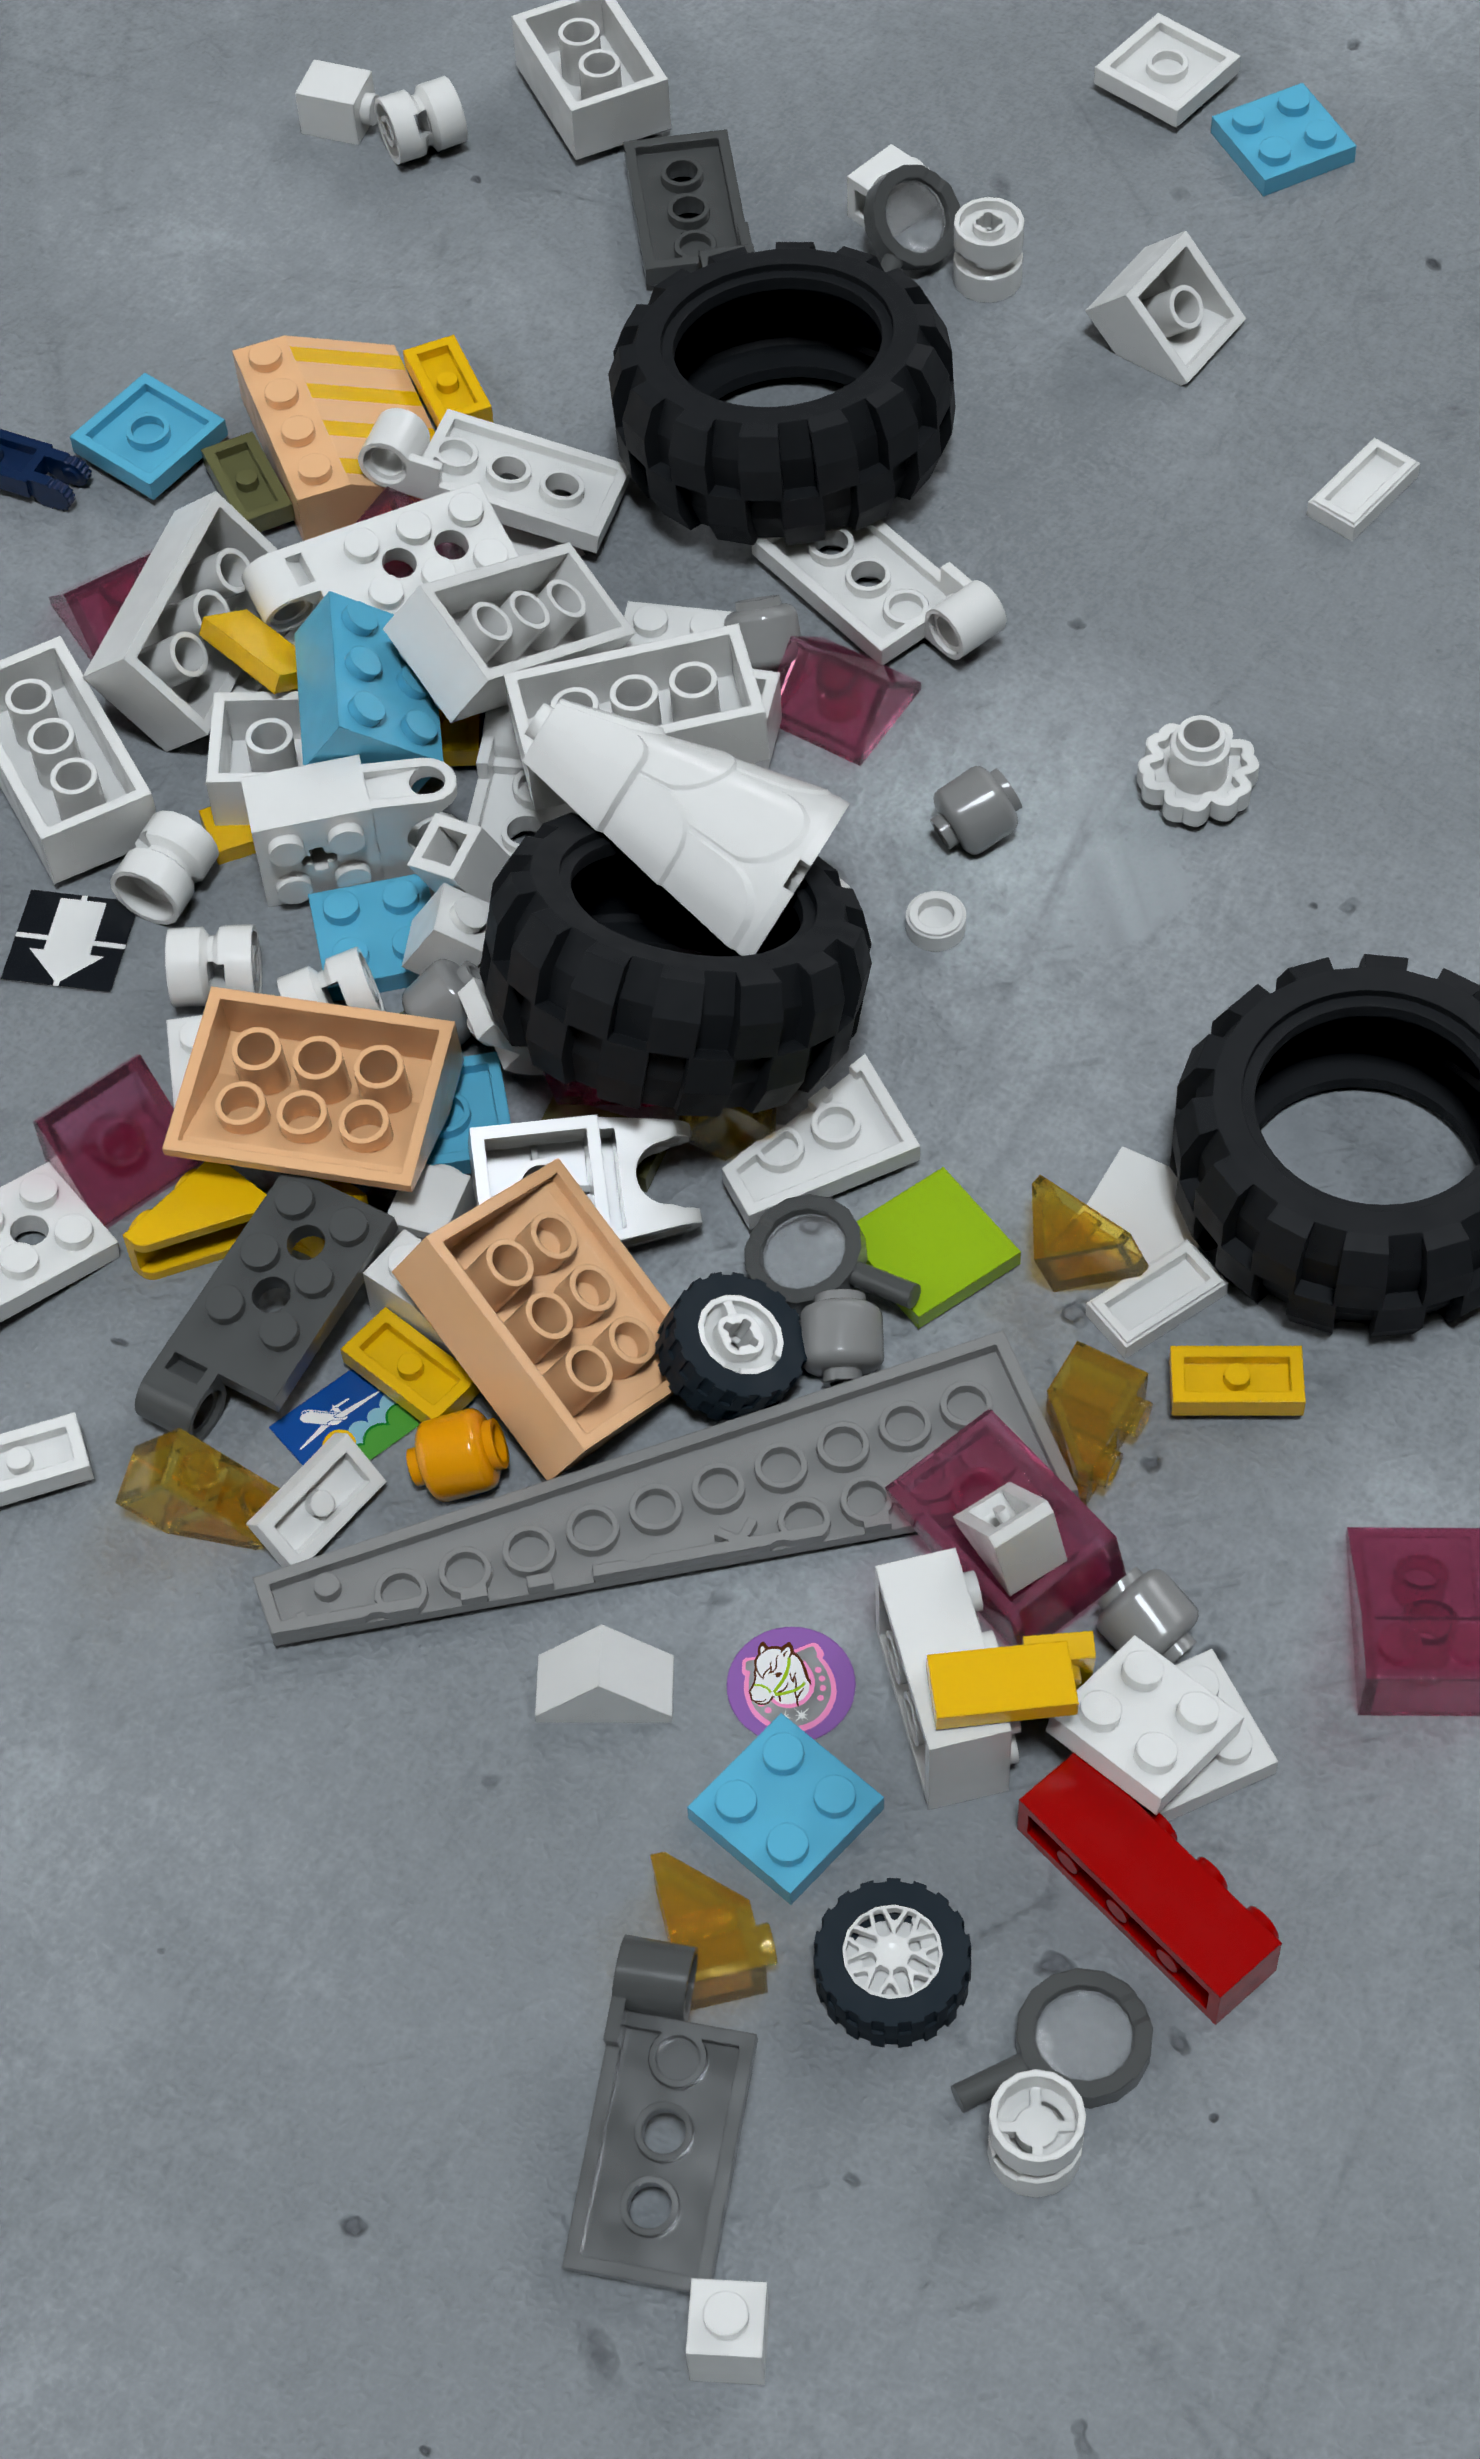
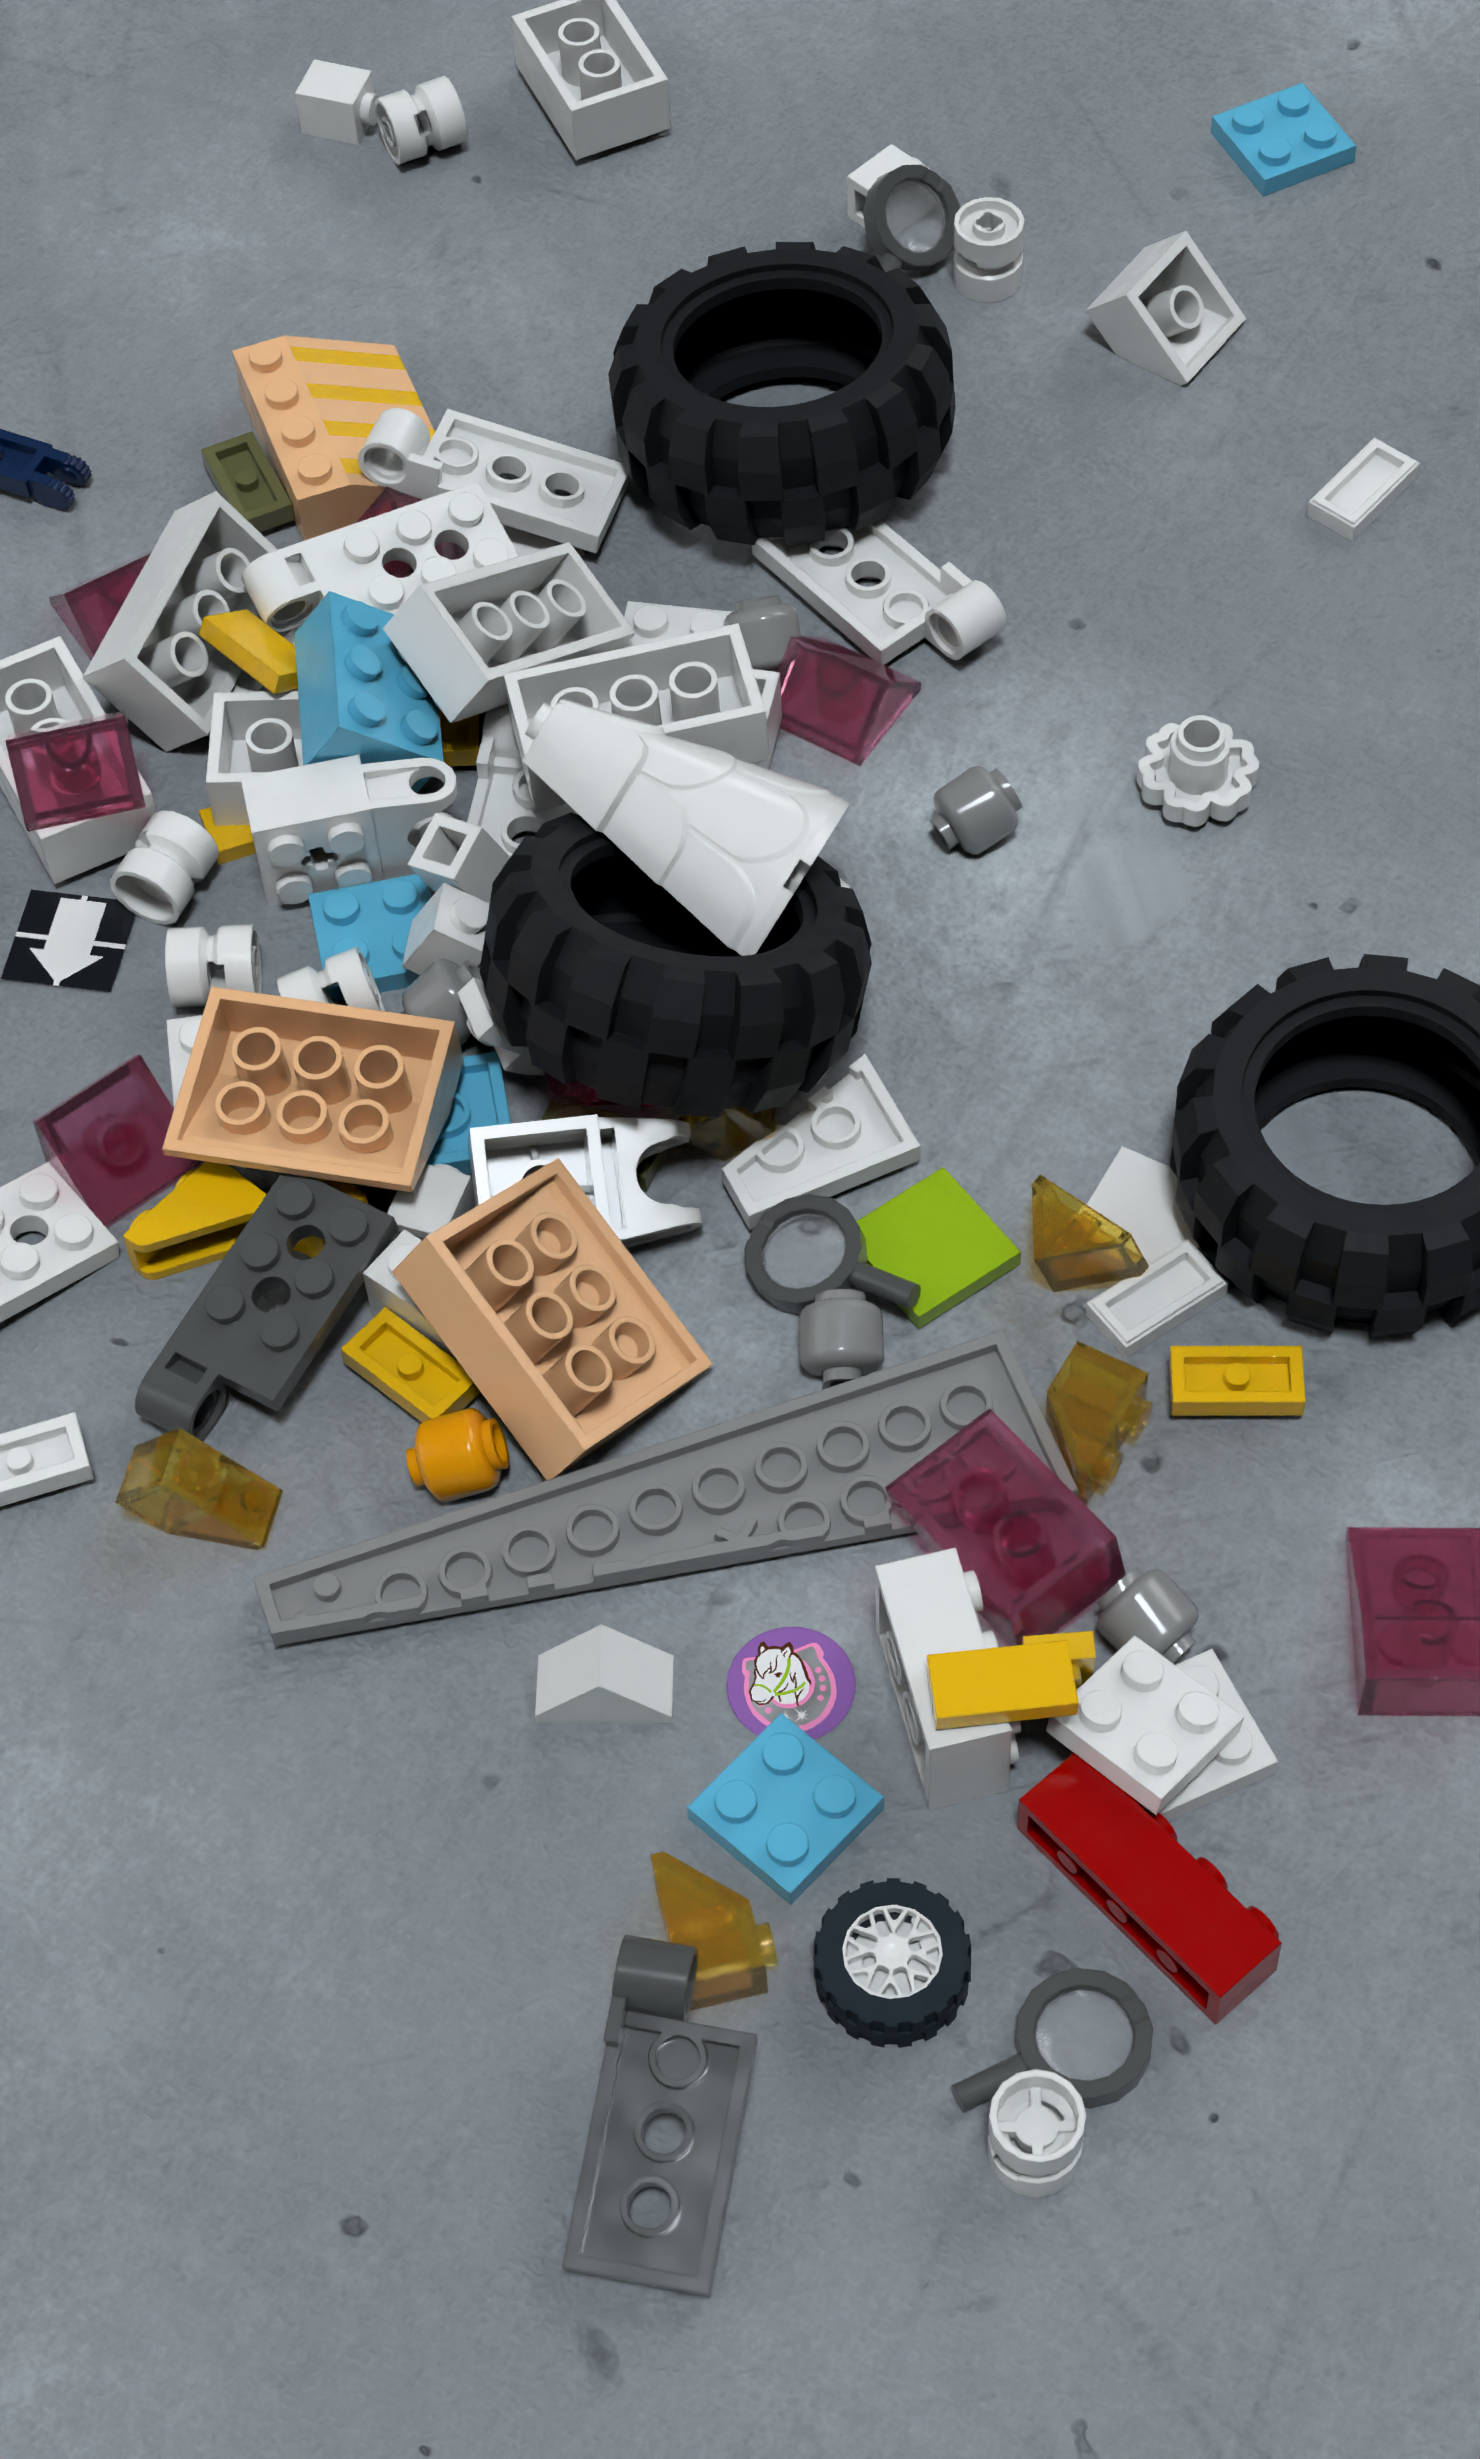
medium azure plate [70,373,228,500] -> none
white plate [246,1432,387,1568] -> none
sticker [268,1369,419,1466] -> none
yellow plate [403,335,494,428] -> none
dark grey hinge [623,129,755,285] -> none
black wheel [655,1272,807,1421] -> none
white brick [686,2278,769,2385] -> none
white tile [906,891,966,952] -> none
white slope [953,1482,1068,1596] -> none
white plate [1094,13,1241,128] -> none
none -> clear pink slope [5,710,146,832]

